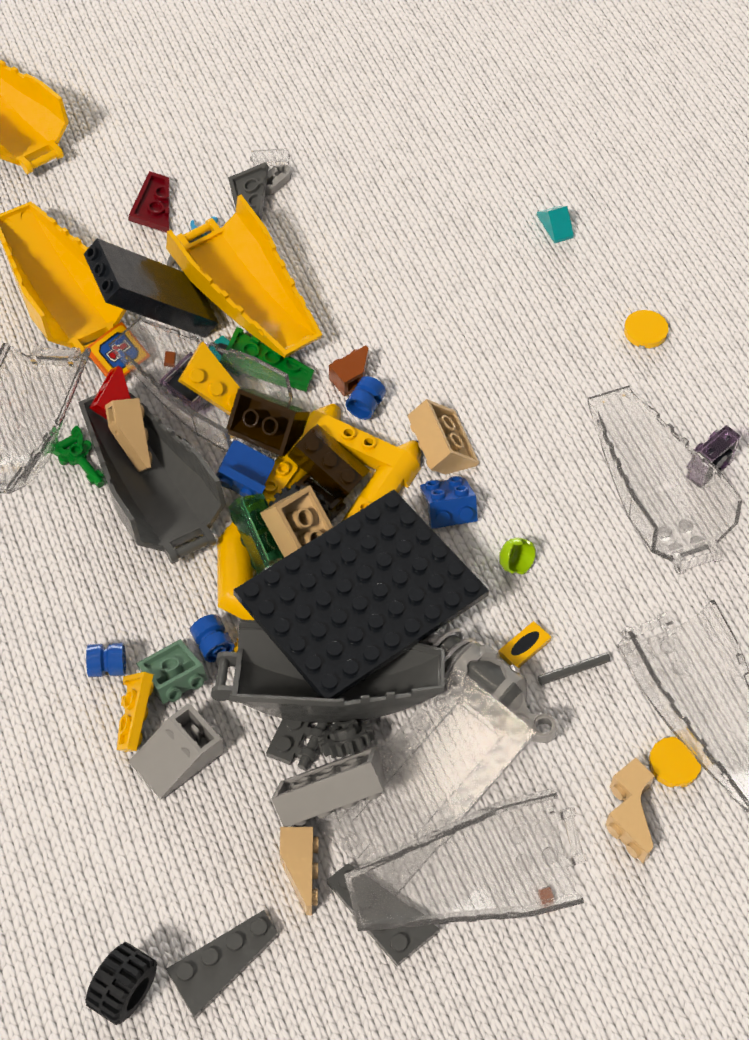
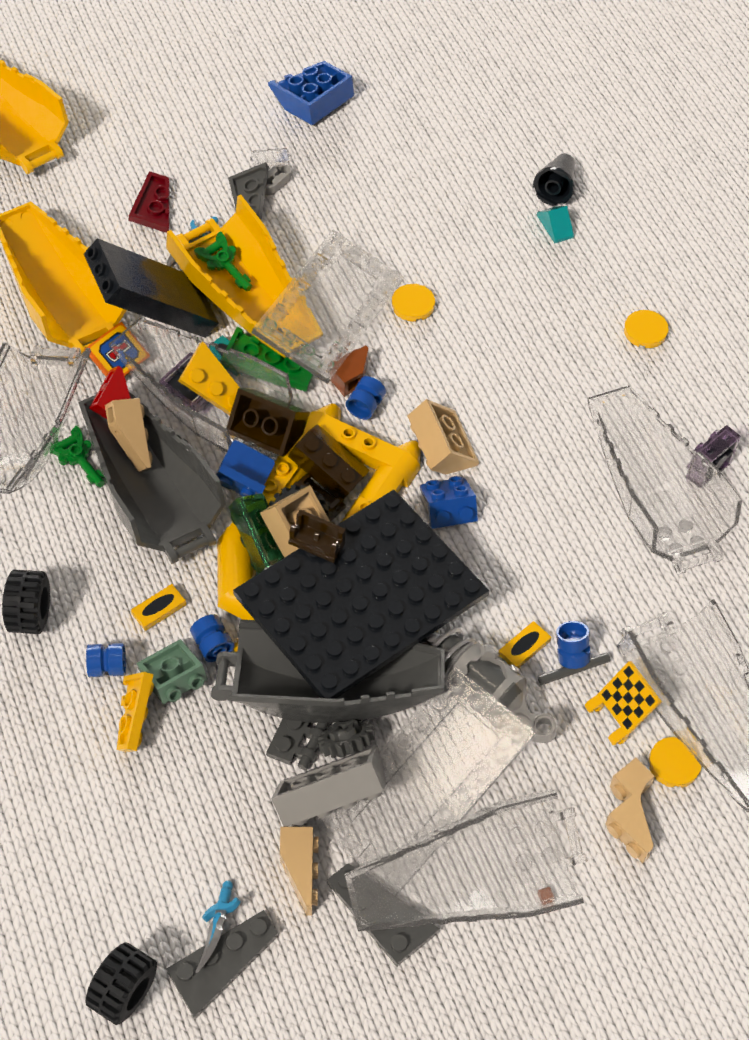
light grey slope [129,703,224,800] -> none
dark orange piece [164,351,176,367] -> none
lime hair [499,537,536,575] -> none
none -> black tyre [2,569,50,634]
none -> yellow tile [131,584,186,631]
none -> green piece [194,232,252,291]
none -> piece [195,881,241,973]
none -> clear tile [251,229,404,384]
none -> blue wedge [268,61,354,125]
none -> dark brown hinge [288,510,346,563]
none -> yellow tile [392,284,435,322]
none -> black cone [533,153,575,206]
none -> blue wheel [556,621,591,669]
none -> yellow flag [585,661,662,746]

